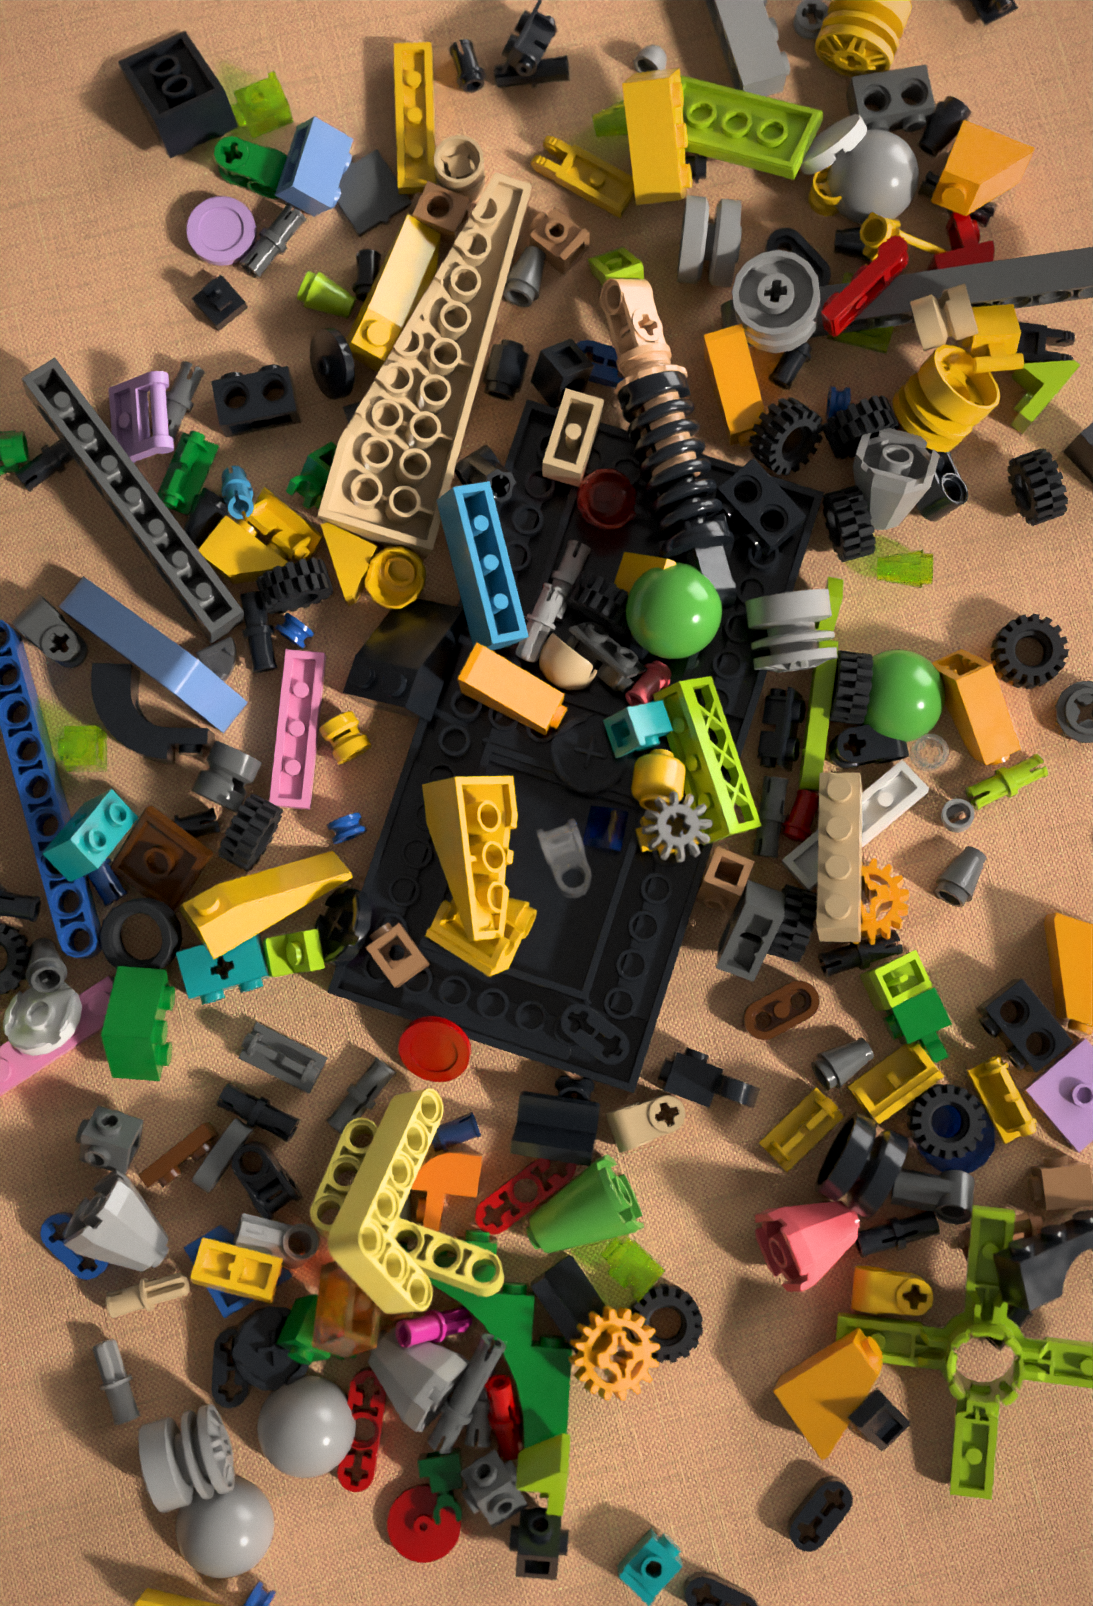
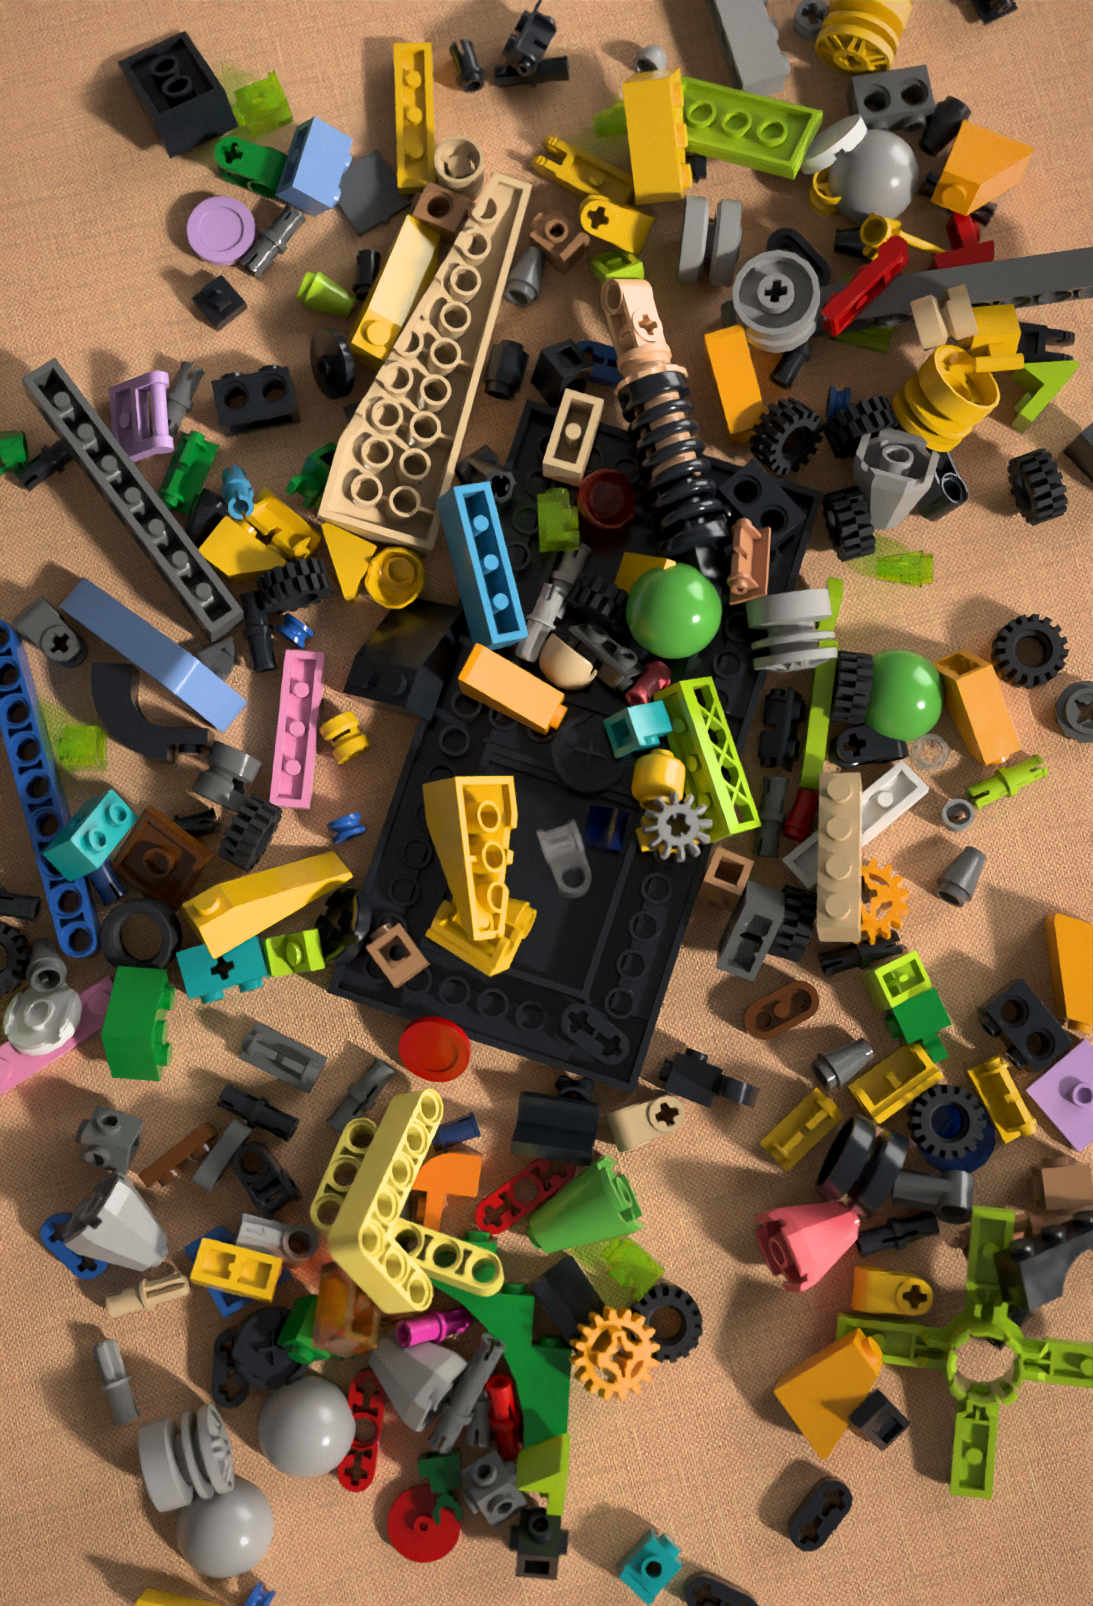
none -> clear neon green brick [537,488,579,552]
none -> yellow piece [578,194,656,255]
none -> nougat hinge [727,518,771,605]

